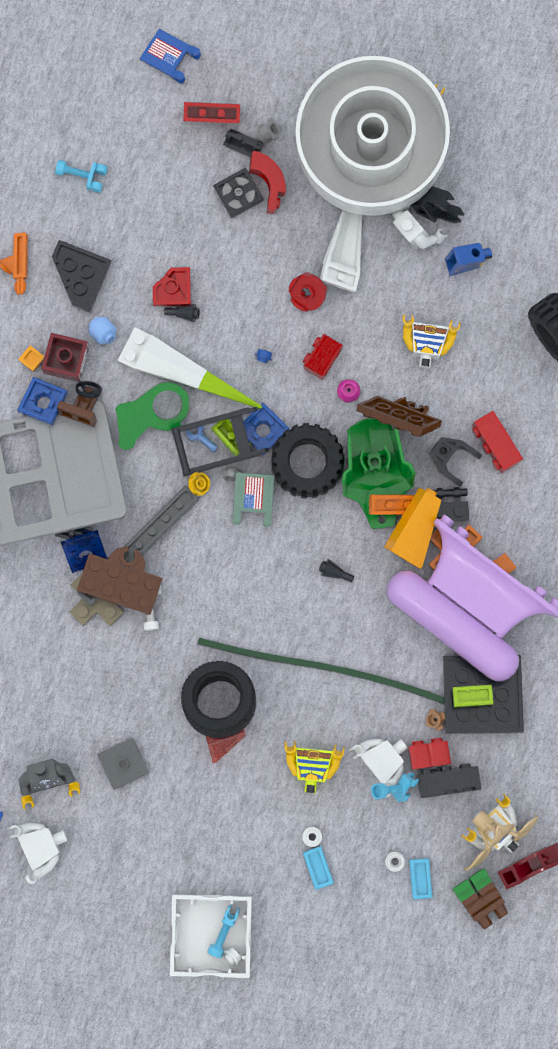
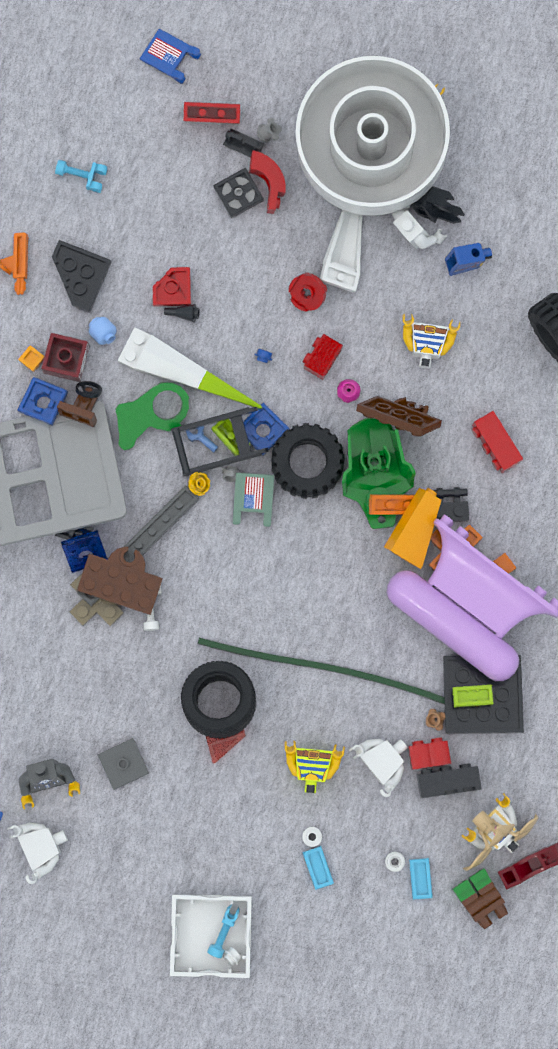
black cone [319,559,355,583] -> none
medium azure bar [371,773,419,802] -> none
black piece [429,437,482,487] -> none

